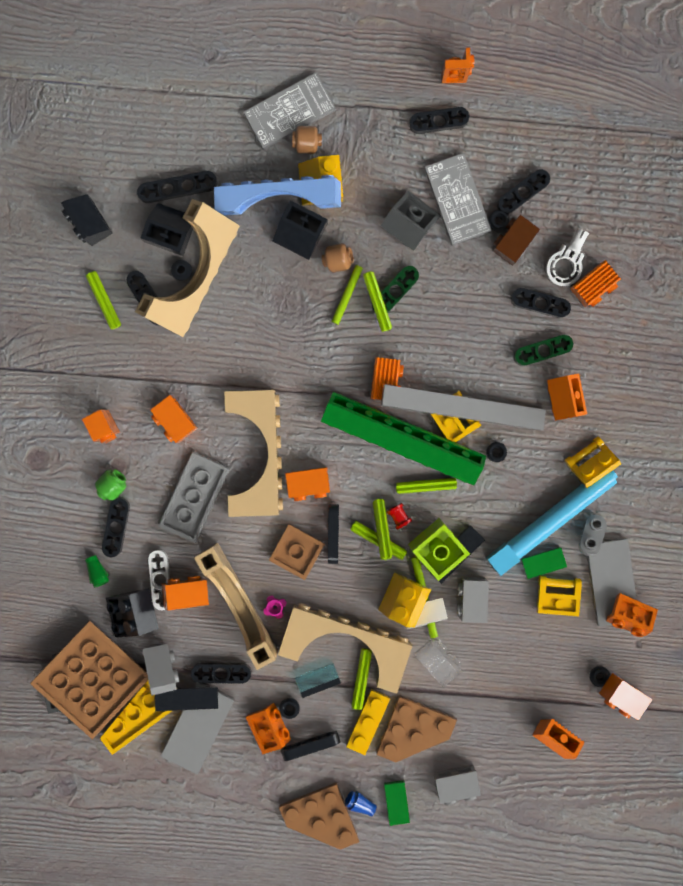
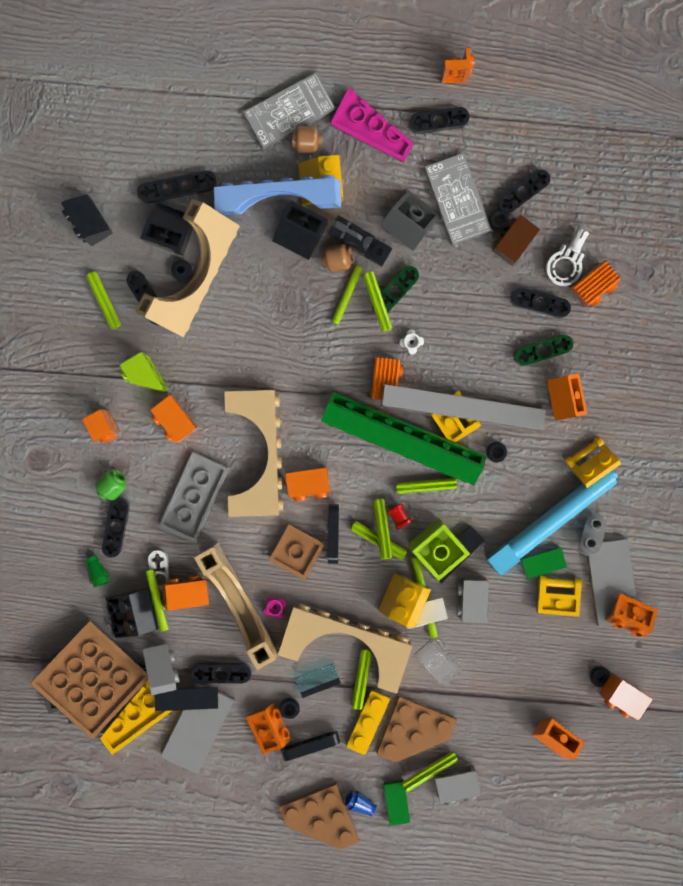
none -> lime slope [120,352,169,392]
none -> lime bar [145,569,169,632]
none -> black plate [328,215,392,267]
none -> dark pink wing [330,87,413,163]
none -> white plate [399,330,424,354]
none -> lime axle [402,752,458,792]

